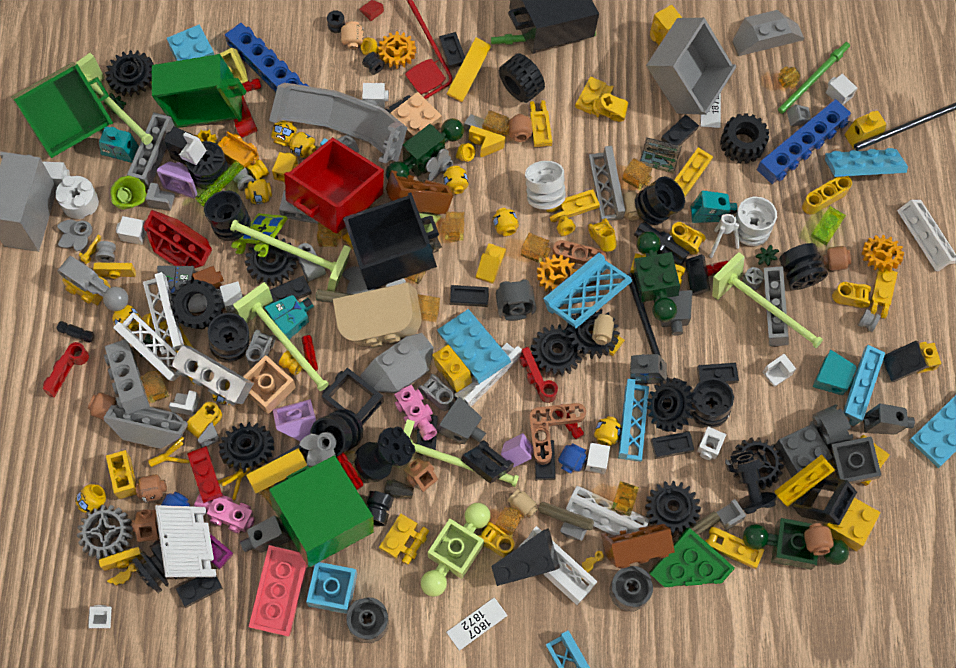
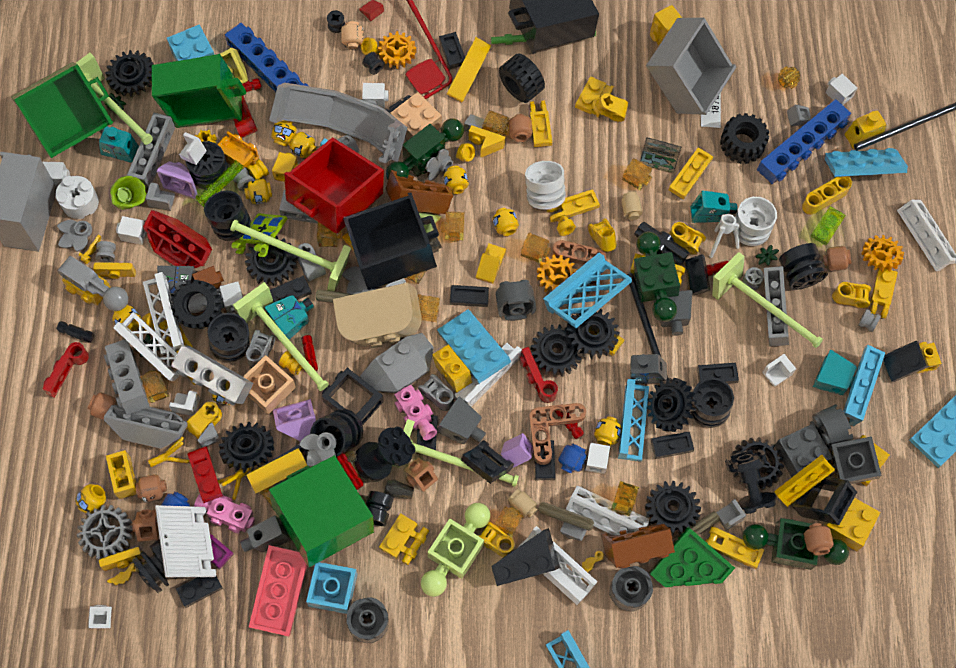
black brick [164,126,193,165] -> none
white sticker [446,597,508,651] -> none
light grey fence [589,146,625,221] -> none
tan brick [592,314,614,345] -> none
black wheel [635,176,685,225] -> none
black plate [661,114,699,151] -> none
white brick [697,427,726,460] -> none
light grey wedge [732,10,804,56] -> none
bright green bar [778,42,850,114] -> none
dark grey torso [864,403,915,435] -> none

